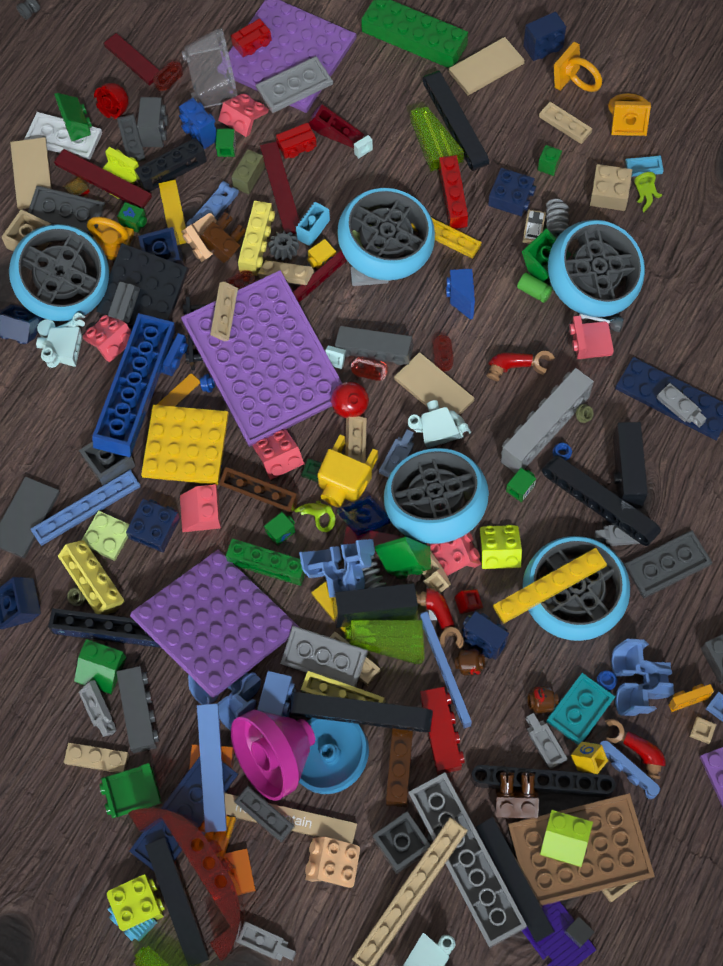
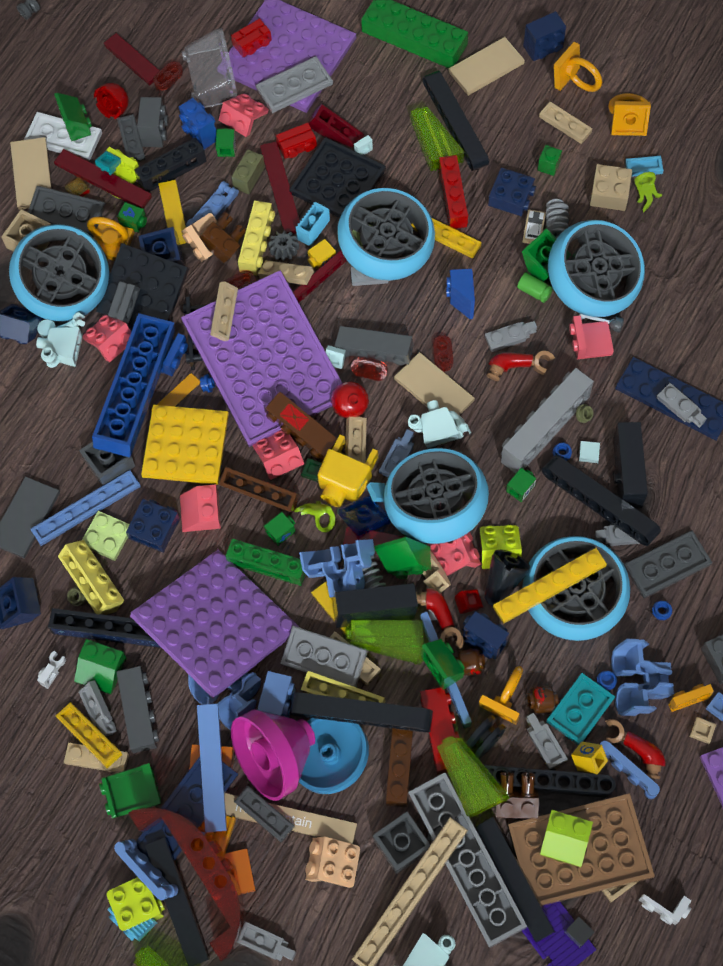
none -> white plate [37,651,66,689]
none -> yellow tile [55,702,123,769]
none -> teal tile [95,151,121,176]
none -> medium blue plate [114,839,178,900]
none -> reddish brown brick [265,392,337,460]
none -> black plate [289,138,386,218]
none -> medium azure tile [366,482,386,502]
none -> green slope [421,639,465,690]
none -> clear neon green slope [437,736,510,817]
none -> black wheel [464,715,507,760]
none -> light orange tile [479,666,523,725]
none -> black cone [484,550,530,606]
none -> light grey hinge [485,321,537,352]
none -> light aqua tile [579,441,600,463]
none -> white bracket [639,894,692,925]
none -> blue plate [652,601,672,620]

